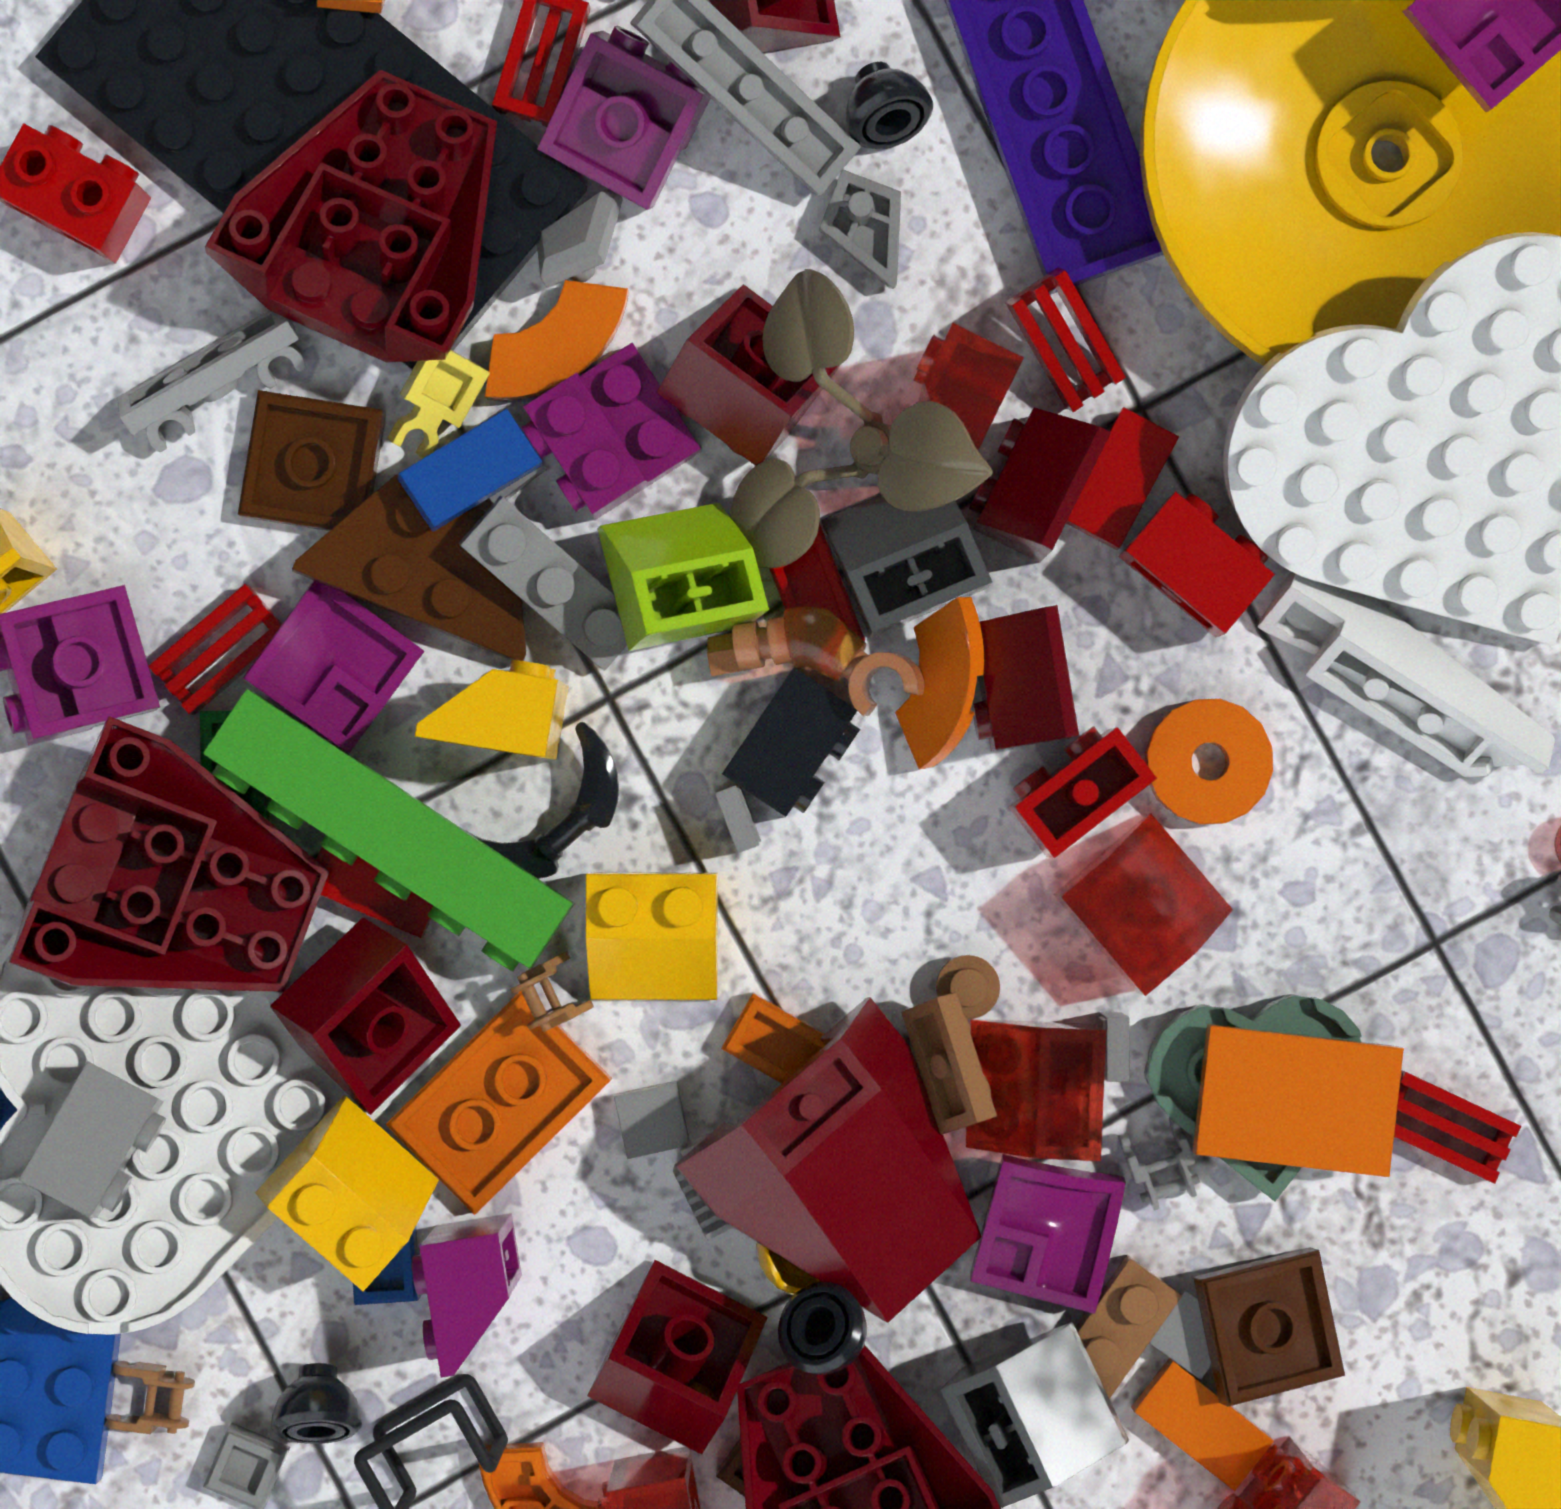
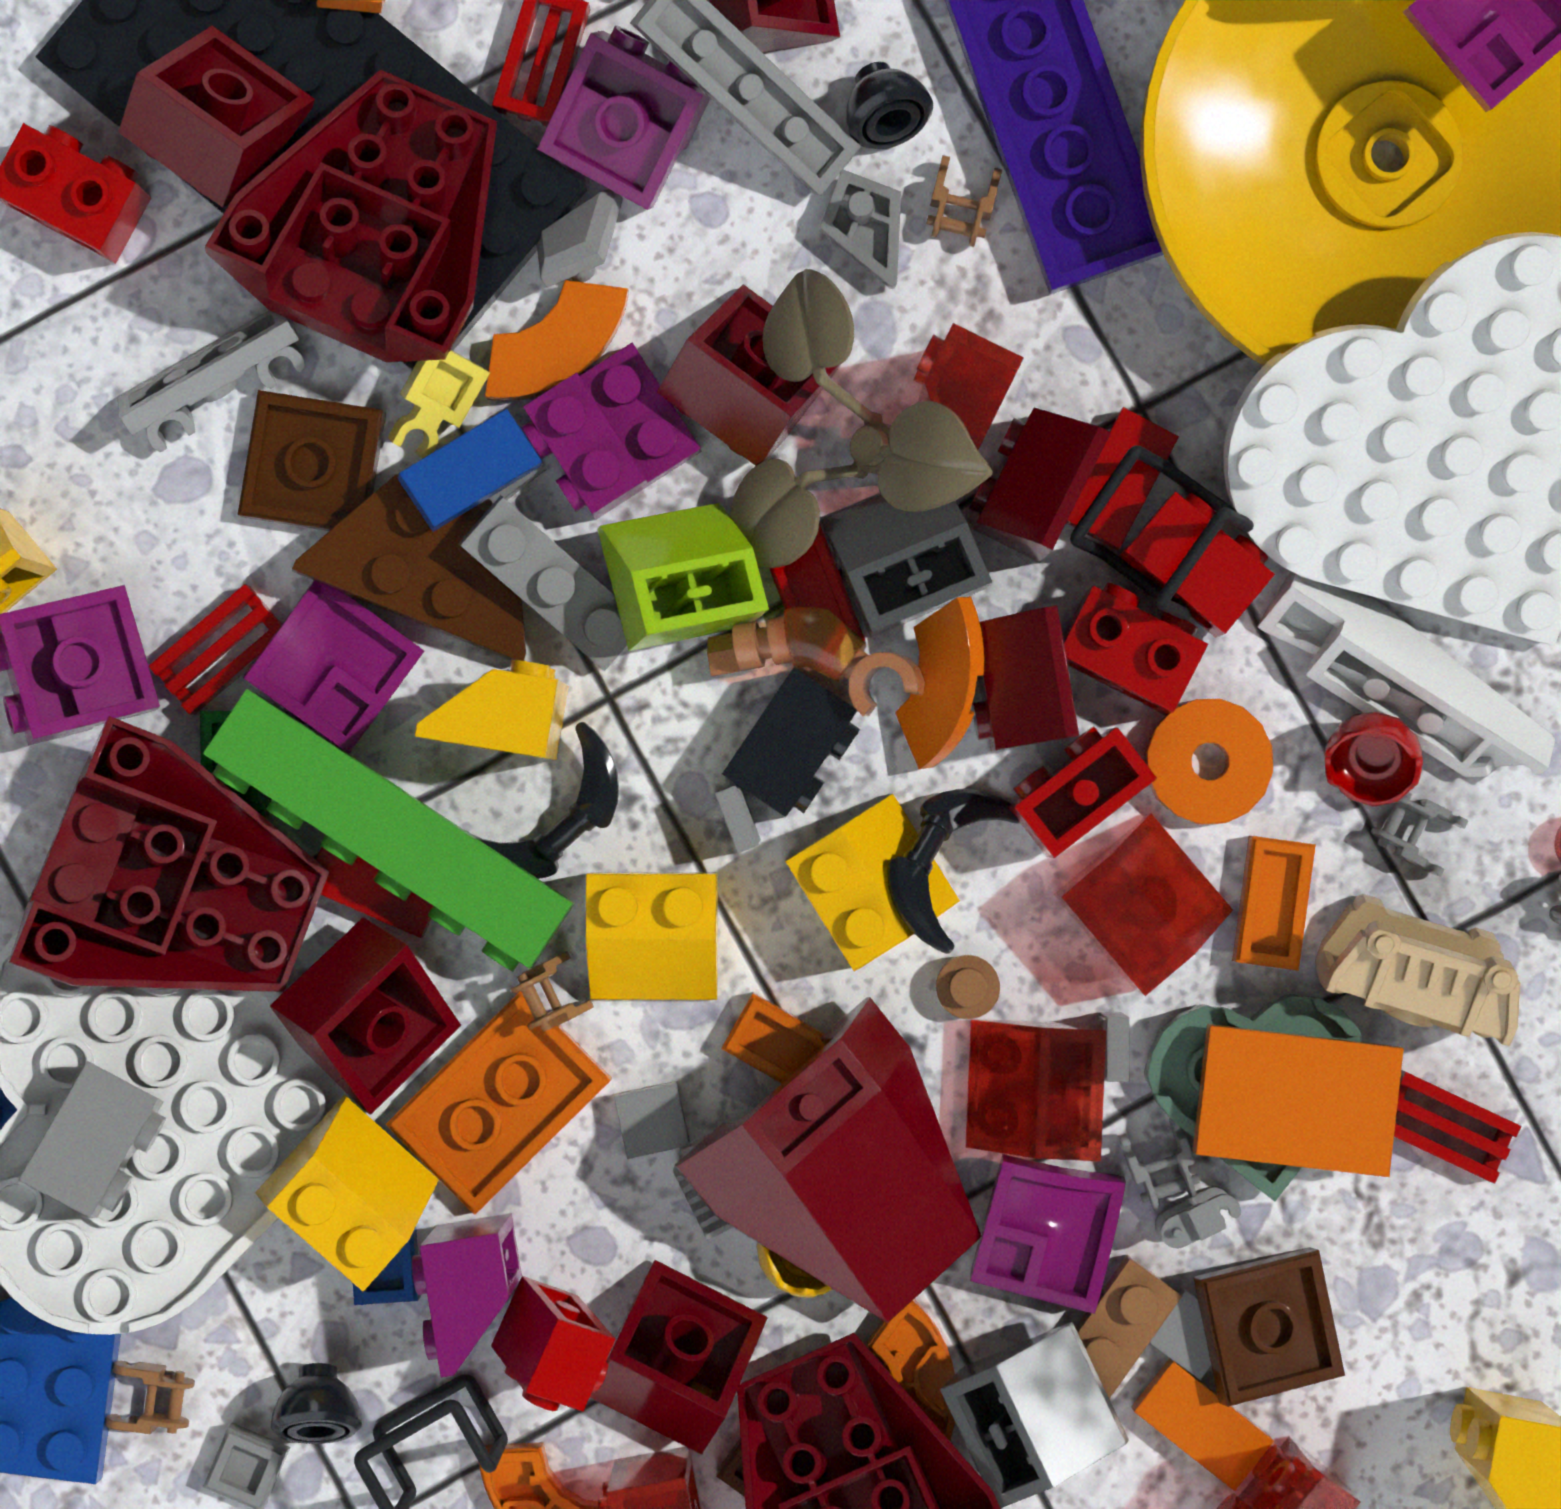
black brick [778,1282,867,1375] -> none
medium nougat plate [901,992,997,1135] -> none
red tile [1005,267,1126,412] -> none
none -> dark red slope [118,26,315,207]
none -> red brick [491,1276,616,1411]
none -> yellow slope [785,793,960,972]
none -> orange tile [867,1299,955,1441]
none -> black piece [888,789,1020,954]
none -> medium nougat piece [926,155,1002,247]
none -> red brick [1063,582,1208,715]
none -> black piece [1070,445,1254,620]
none -> light grey piece [1155,1186,1241,1249]
none -> orange tile [1232,836,1316,971]
none -> tan piece [1315,894,1520,1046]
none -> red hair [1324,711,1423,807]
none -> light grey piece [1370,792,1468,877]

